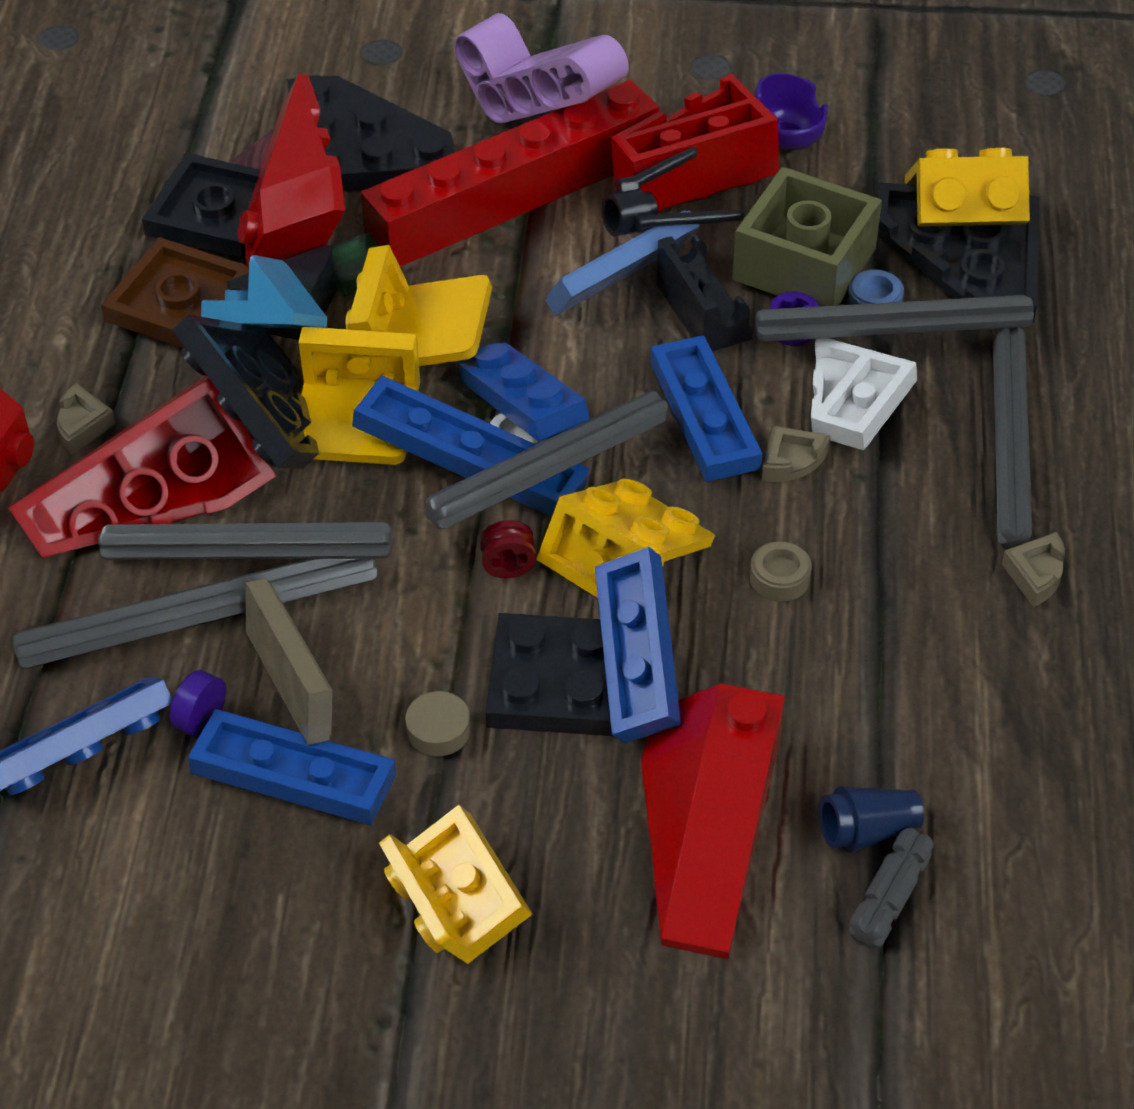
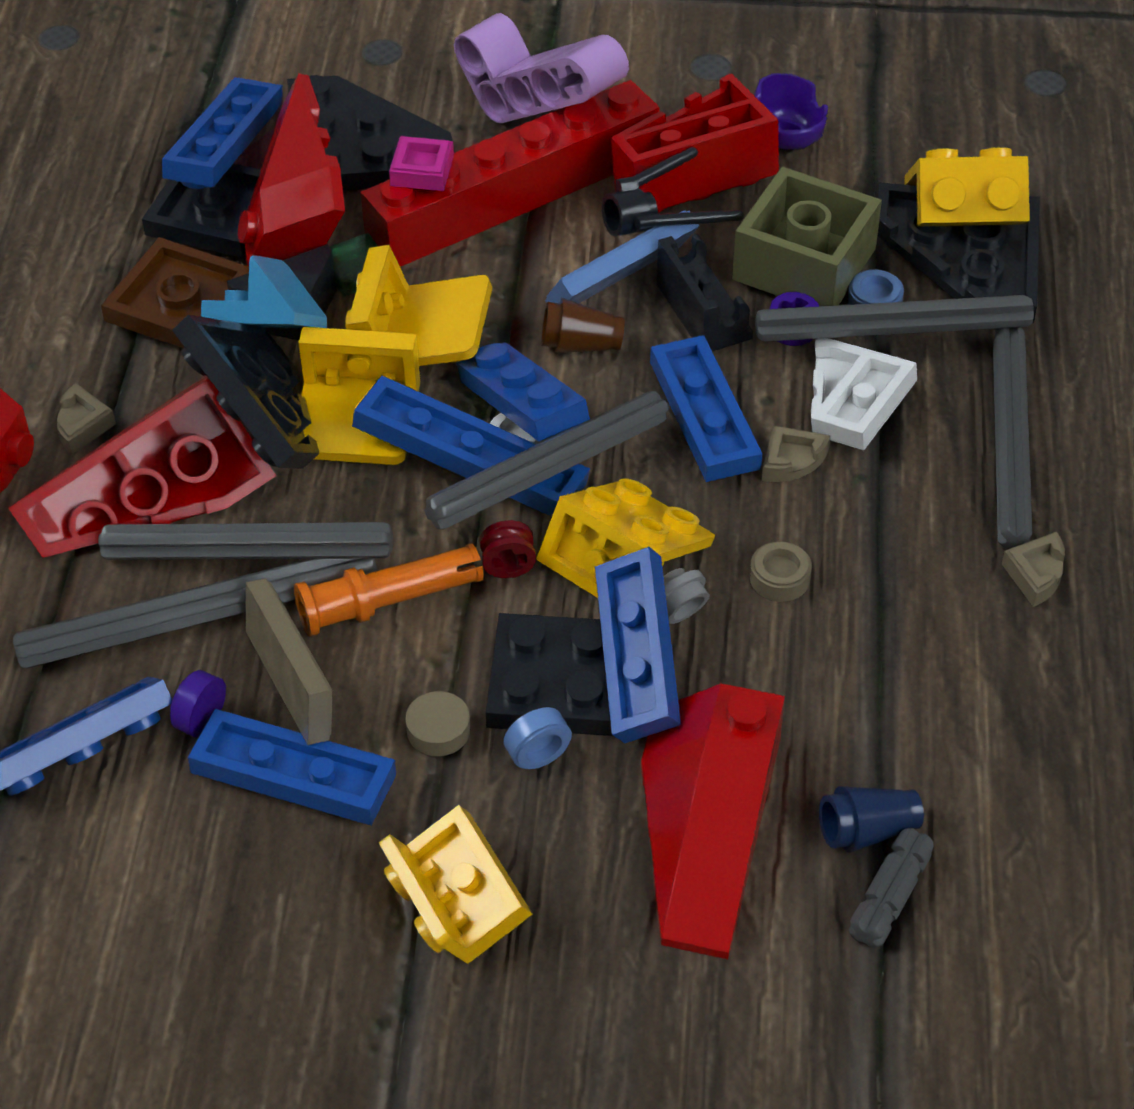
none -> blue plate [162,77,283,189]
none -> orange pin [294,543,484,637]
none -> dark pink tile [389,136,454,191]
none -> medium blue tile [504,707,572,769]
none -> reddish brown cone [541,298,625,353]
none -> light grey plate [664,568,710,624]

